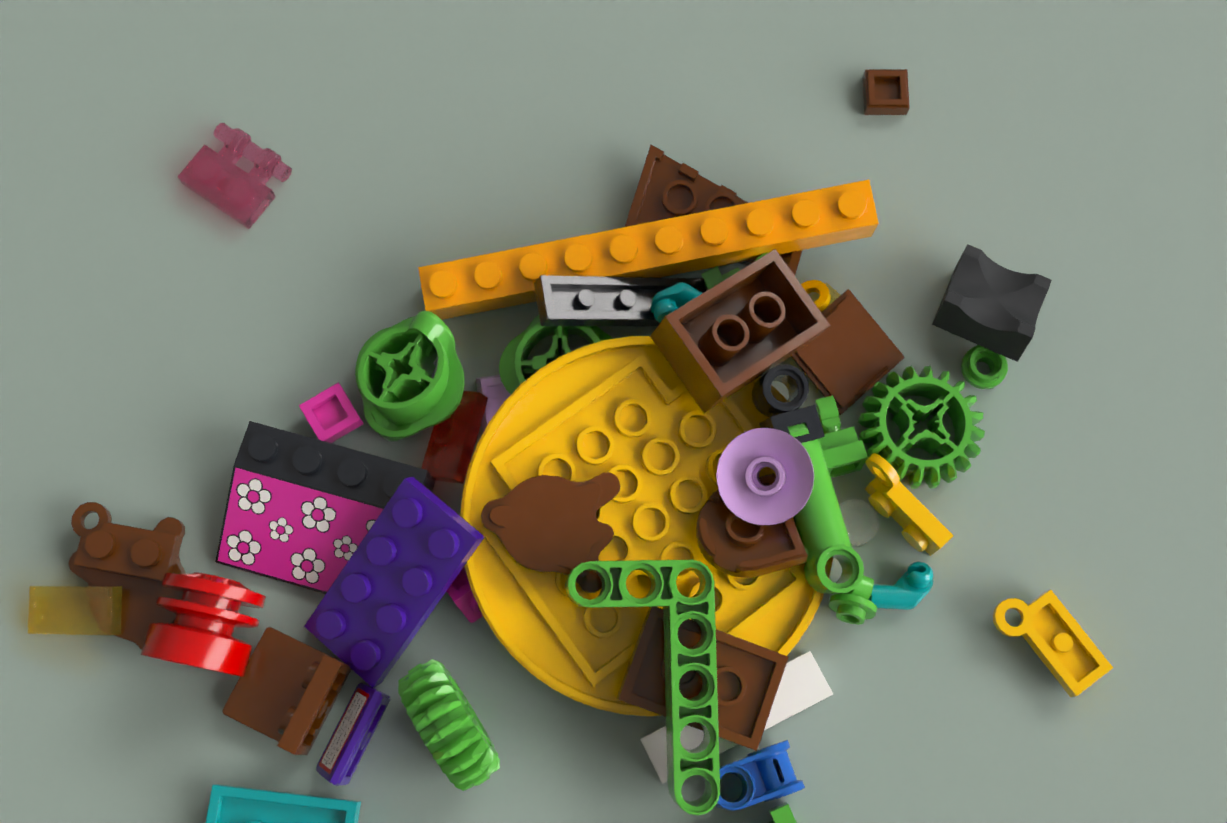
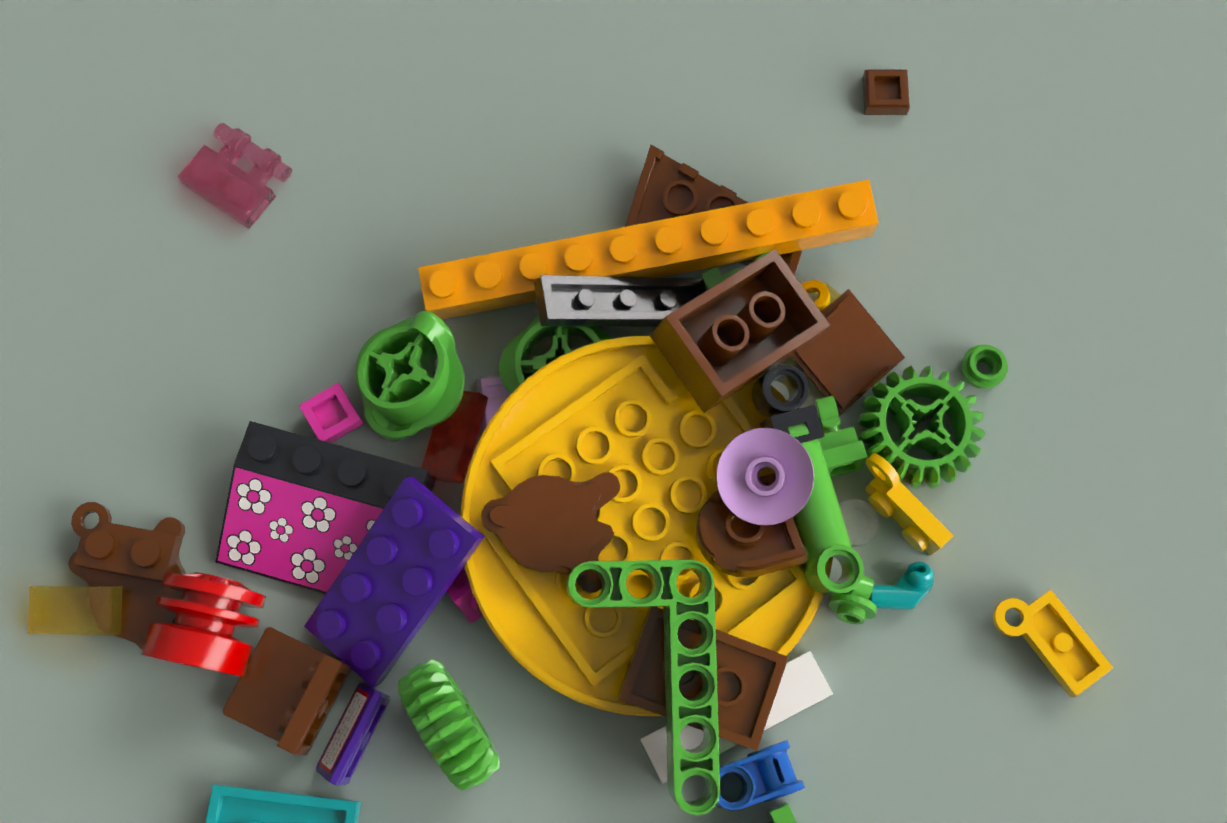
teal arm [650,282,702,323] -> none
black brick [932,244,1052,362] -> none

